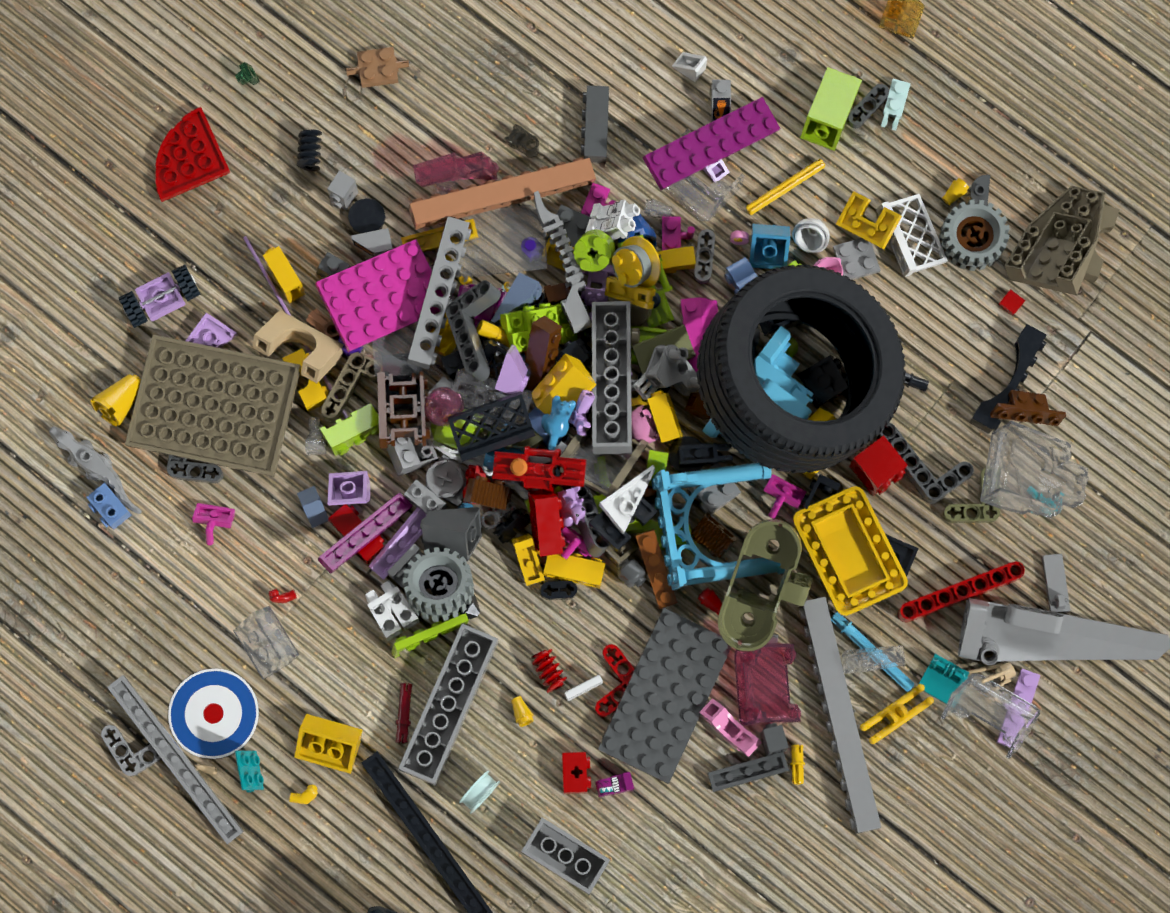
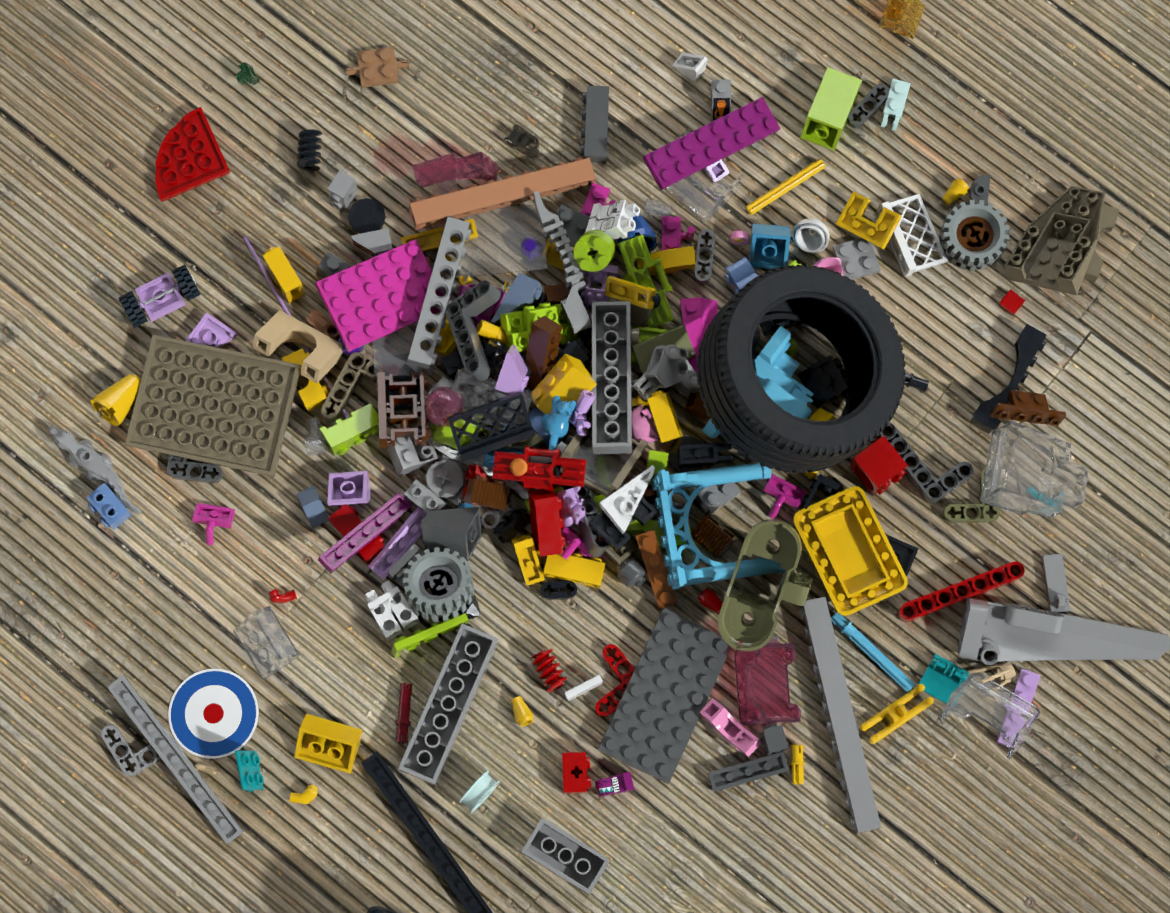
yellow piece [612,236,661,288] -> none
clear slope [842,645,906,674] -> none

